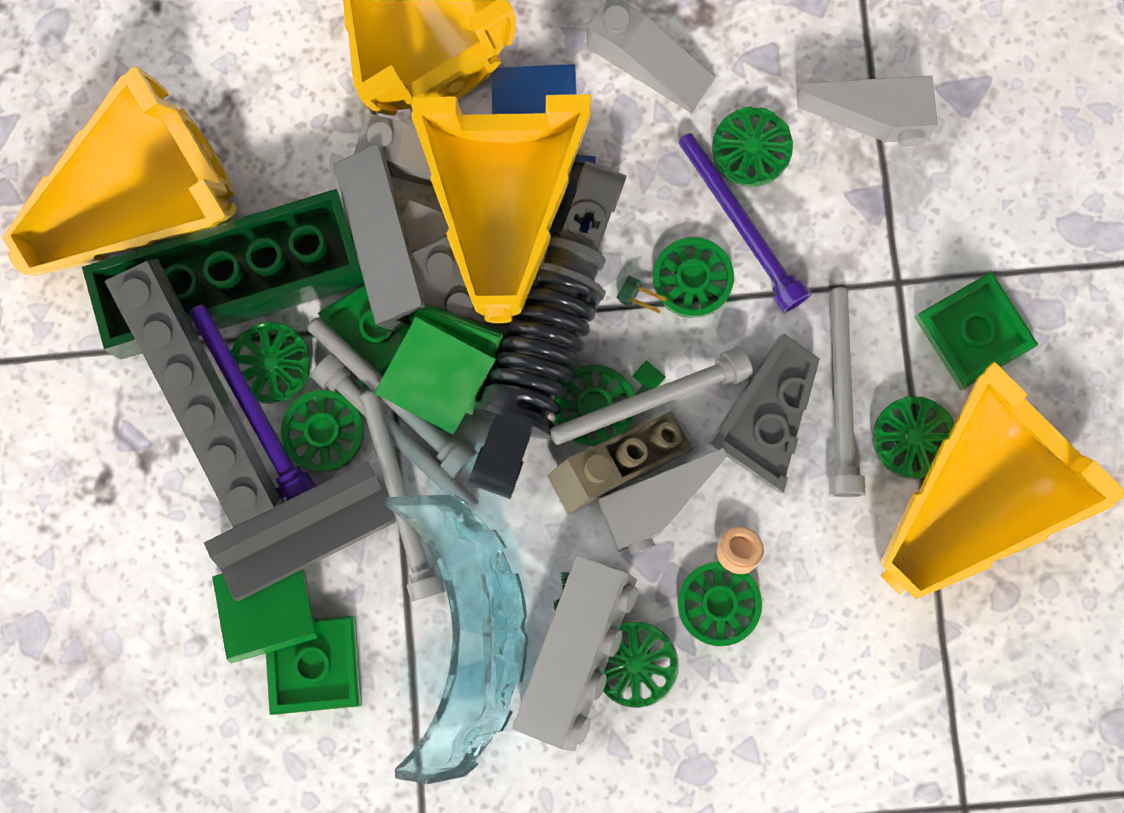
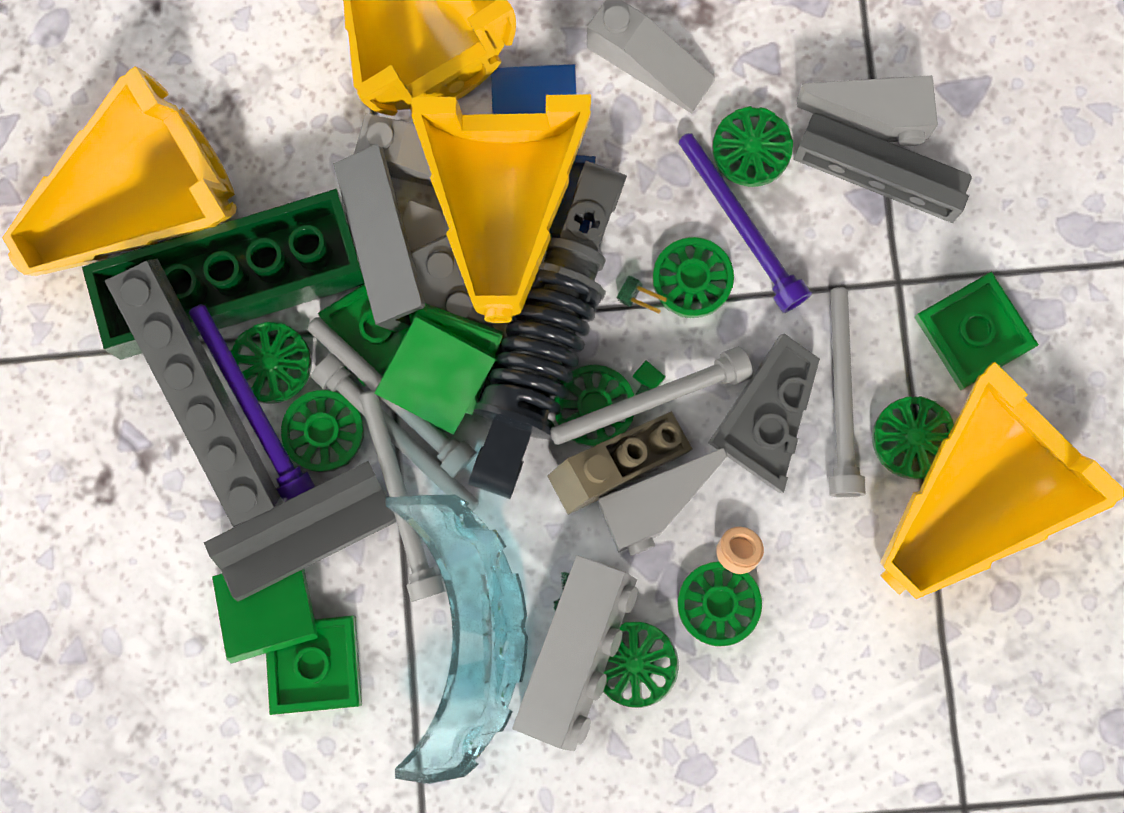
none -> dark grey panel [794,113,972,223]

